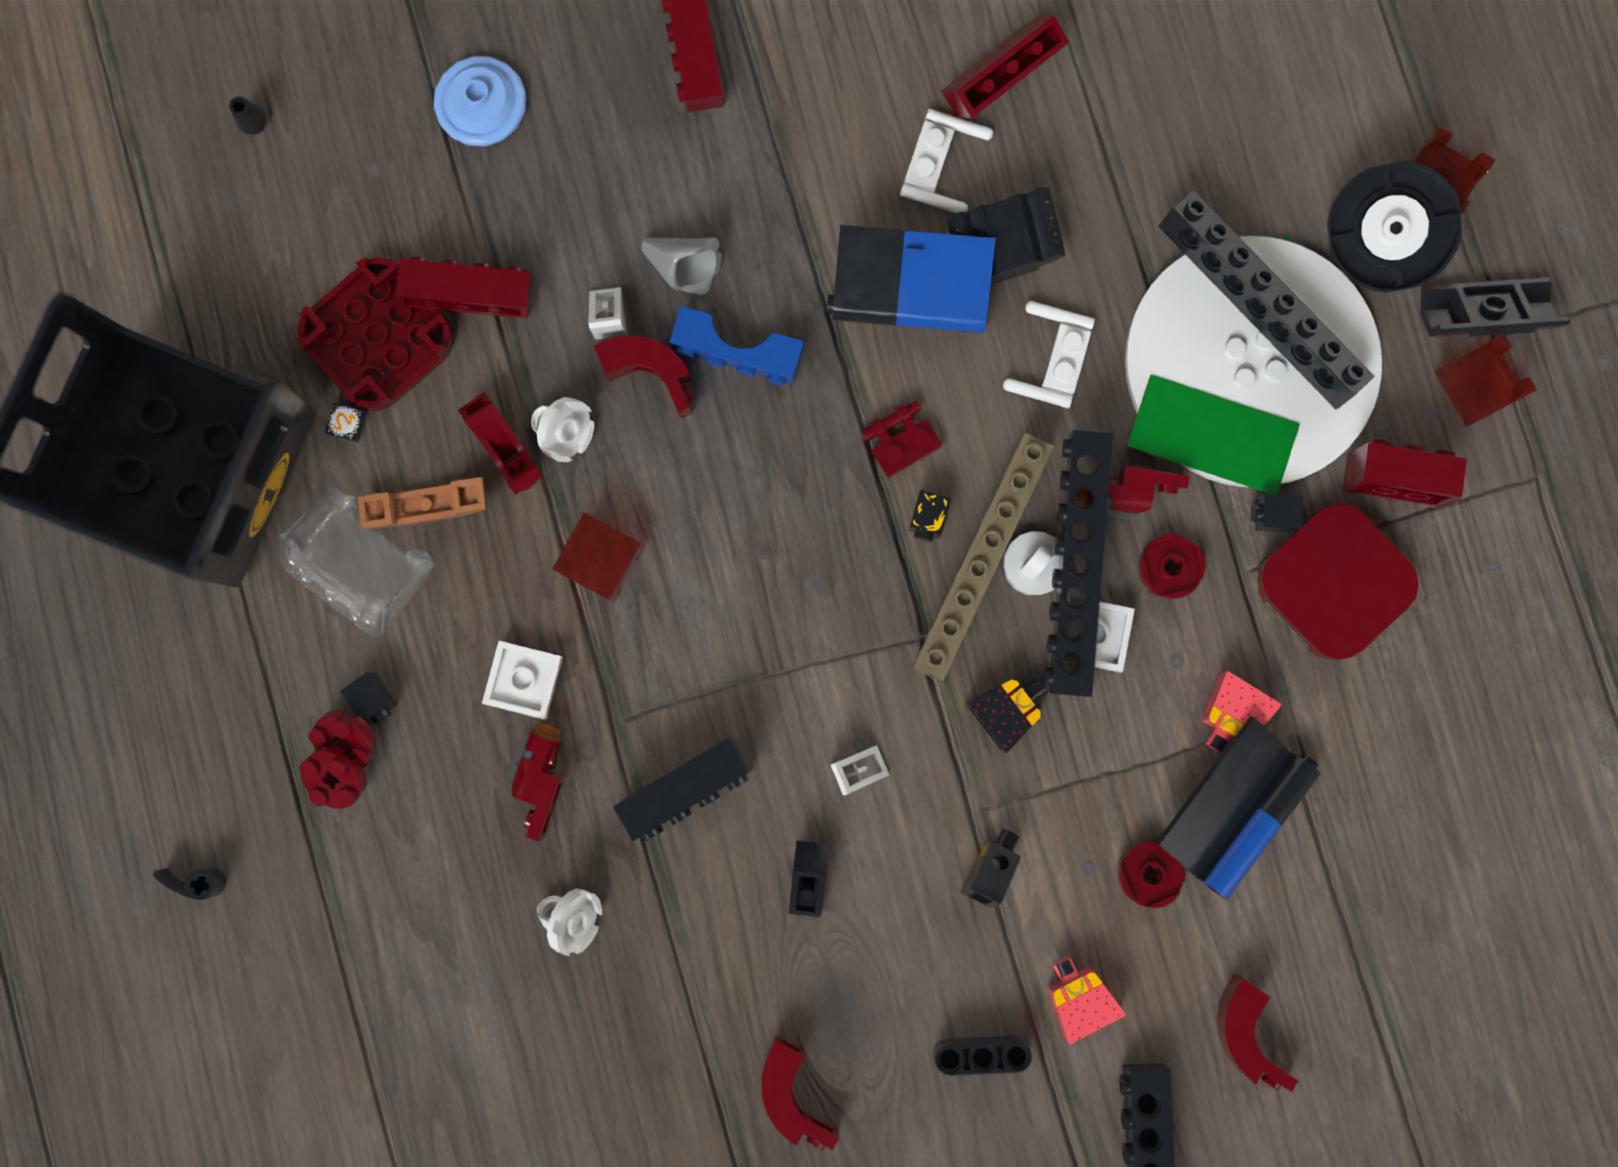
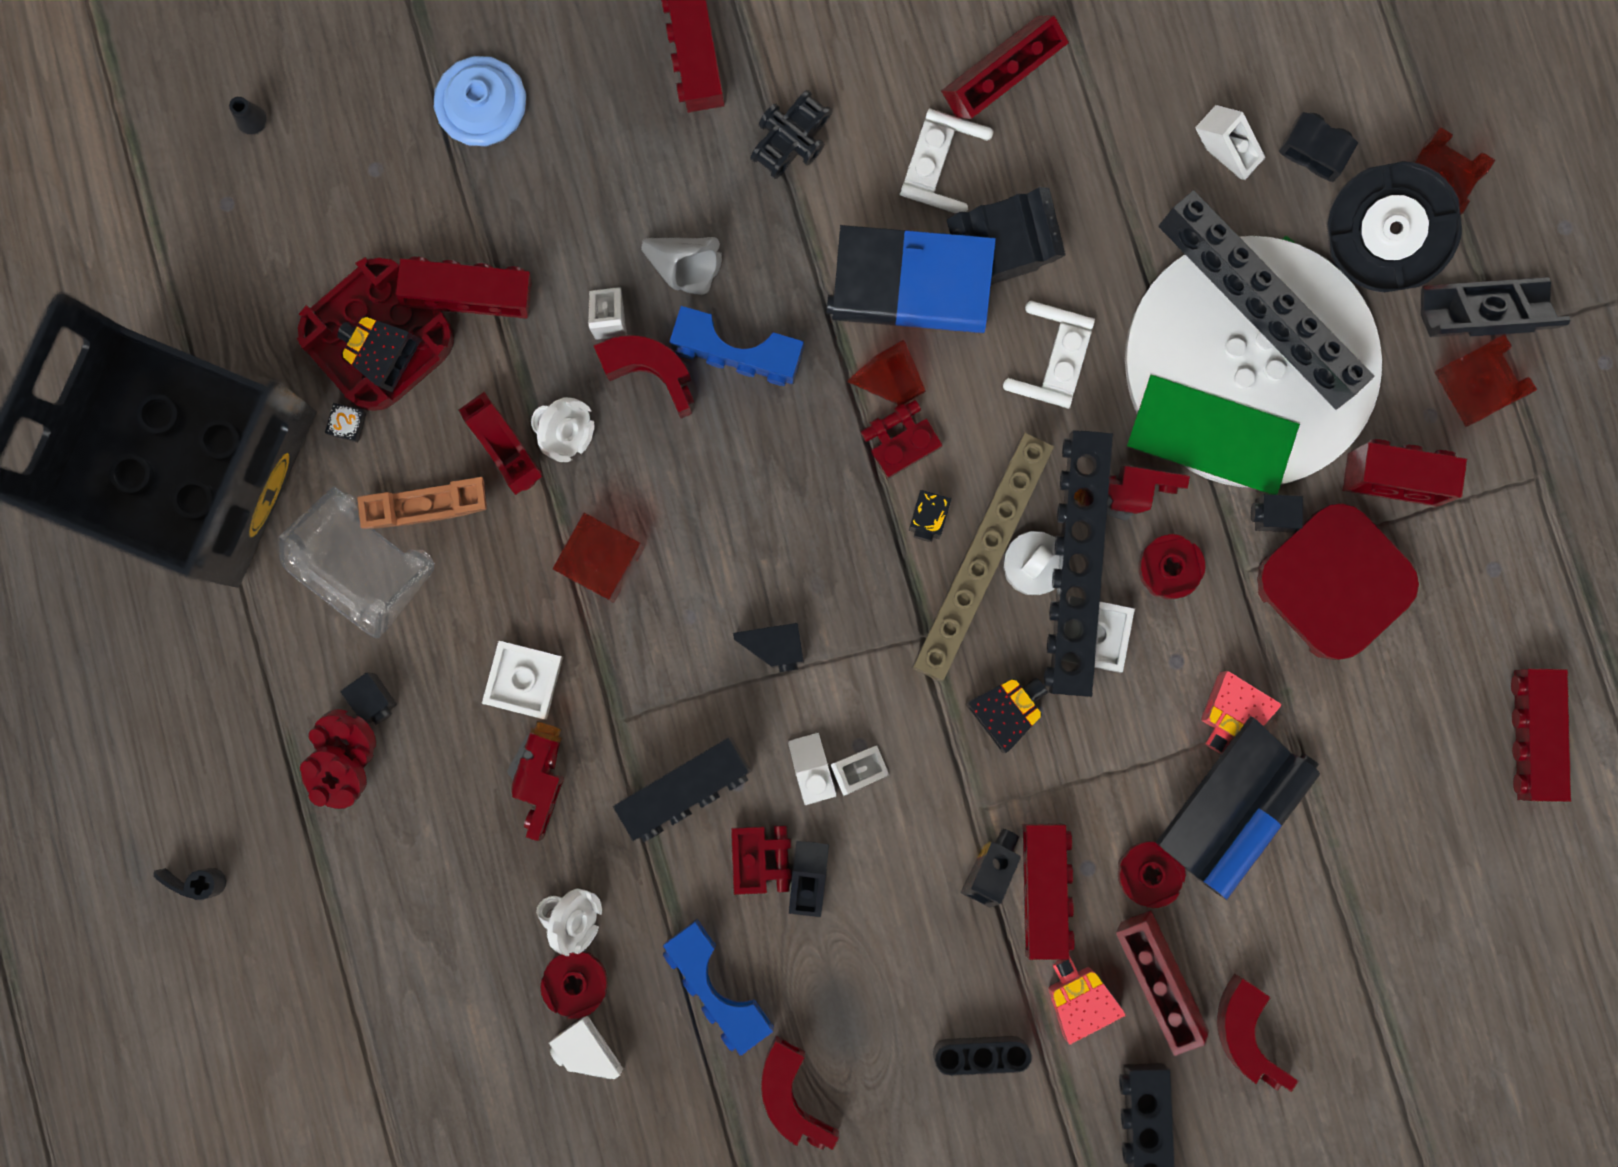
none -> black torso [337,317,422,392]
none -> dark red plate [540,951,608,1019]
none -> white slope [549,1016,623,1079]
none -> blue arch [663,919,774,1056]
none -> dark red plate [731,825,792,895]
none -> black slope [733,623,804,673]
none -> black axle [750,90,833,179]
none -> white slope [788,733,836,805]
none -> clear red slope [846,340,926,406]
none -> dark red brick [1022,823,1075,960]
none -> dark red brick [1116,910,1209,1056]
none -> white slope [1195,105,1265,180]
none -> black brick [1279,112,1358,182]
none -> dark red brick [1511,669,1571,802]

